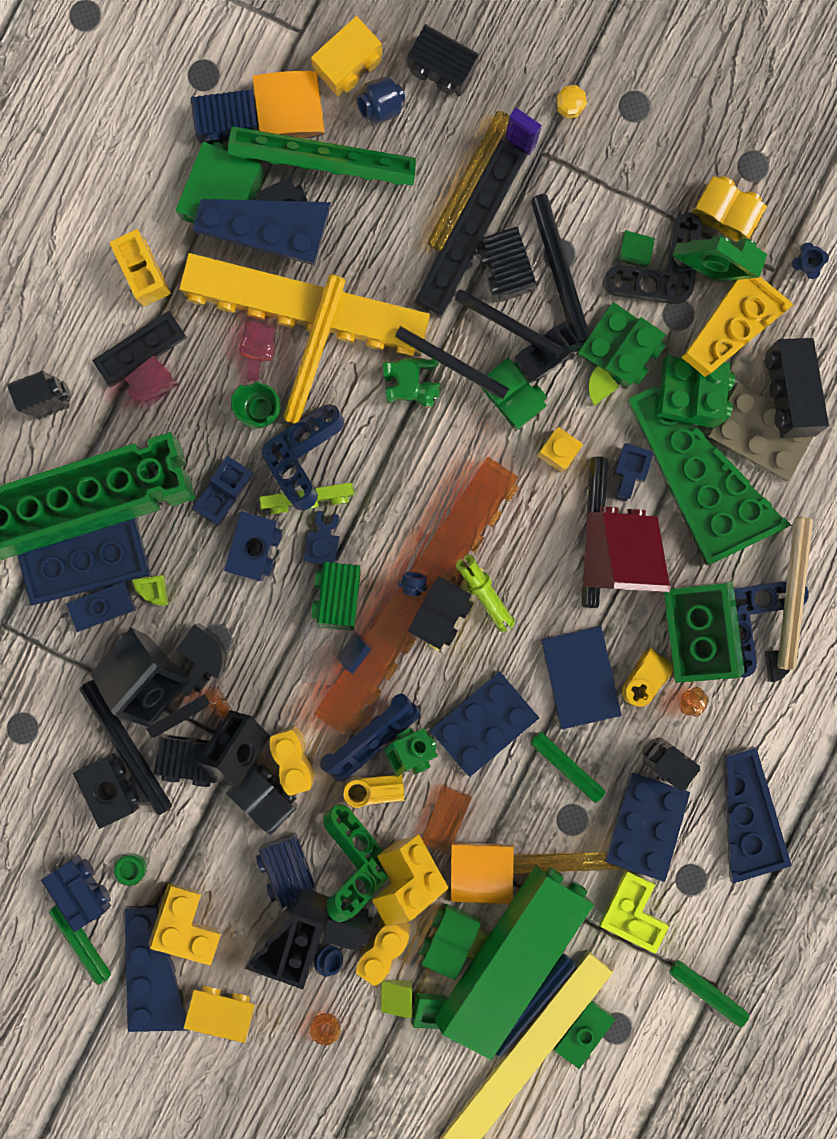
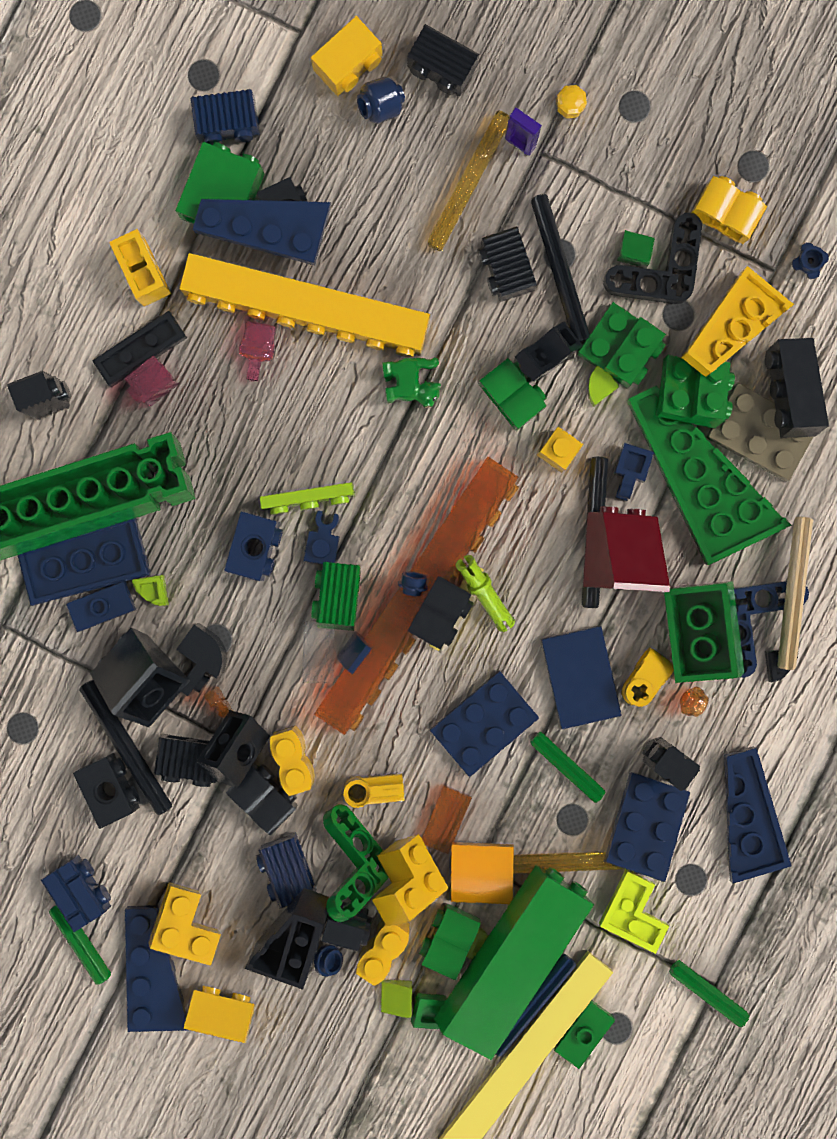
green tile [114,853,147,886] -> none
black tile [146,694,210,738] -> none
dark blue slope [192,456,253,527] -> none
green plate [227,126,416,186] -> none
green hair [231,381,281,429] -> none
light orange slope [252,71,325,138] -> none
dark blue beam [262,404,345,511] -> none
yellow axle [283,274,345,424] -> none
clear orange plate [310,1013,341,1045] -> none
dark blue plate [320,694,420,782] -> none
green brick [384,728,438,777] -> none
black bar [395,326,509,399] -> none
black tile [414,140,528,318] -> none
black bar [455,289,563,358] -> none
green plate [672,236,767,282] -> none

